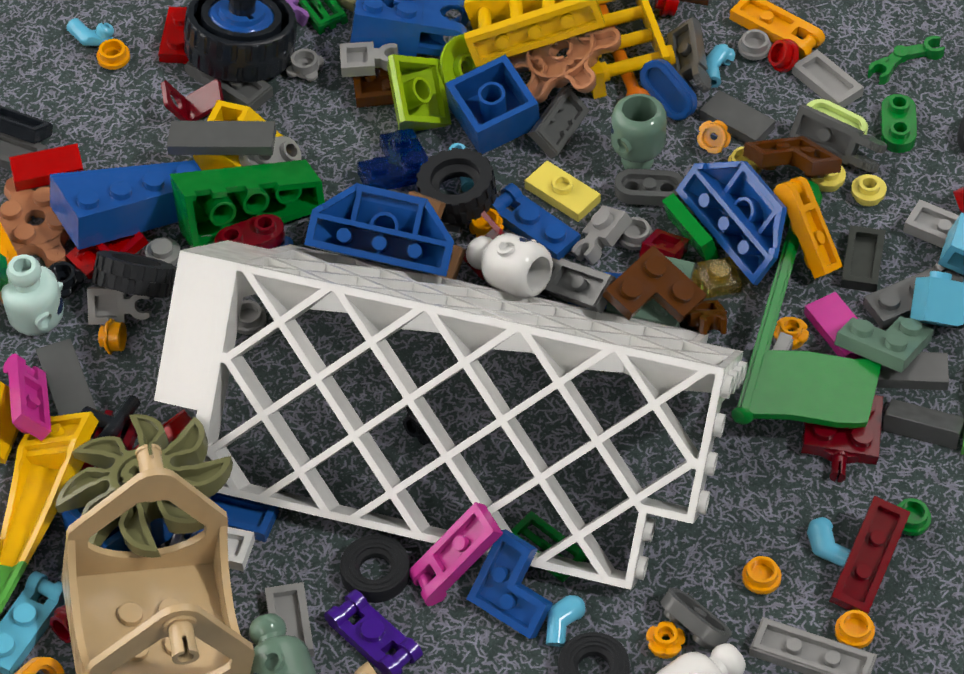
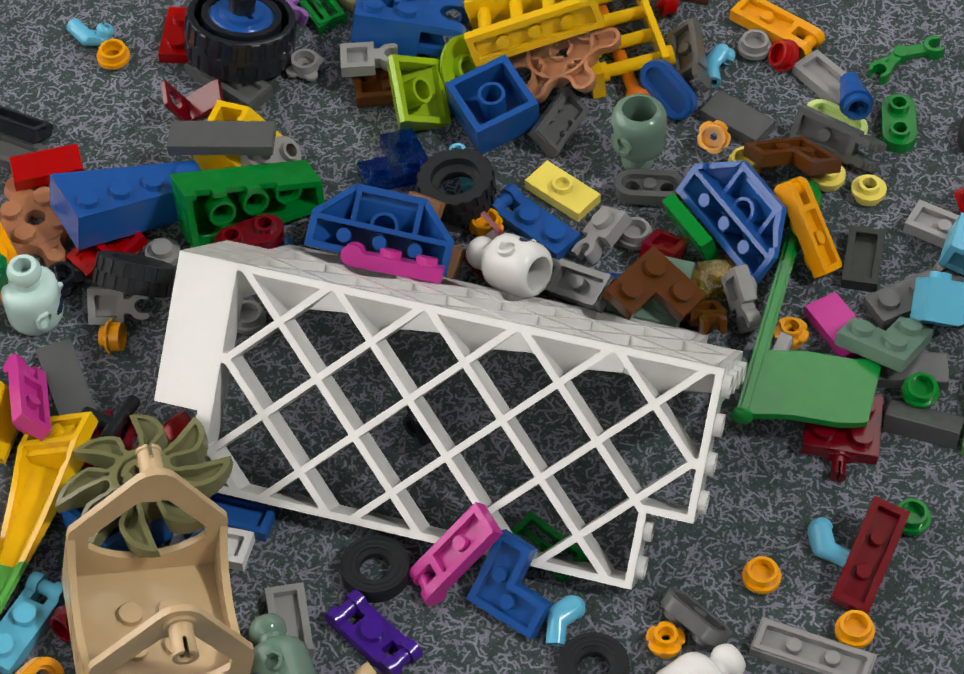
none -> dark pink plate [341,241,445,284]
none -> light grey plate [721,264,762,334]
none -> blue cone [839,72,874,120]
none -> green plate [901,372,940,409]

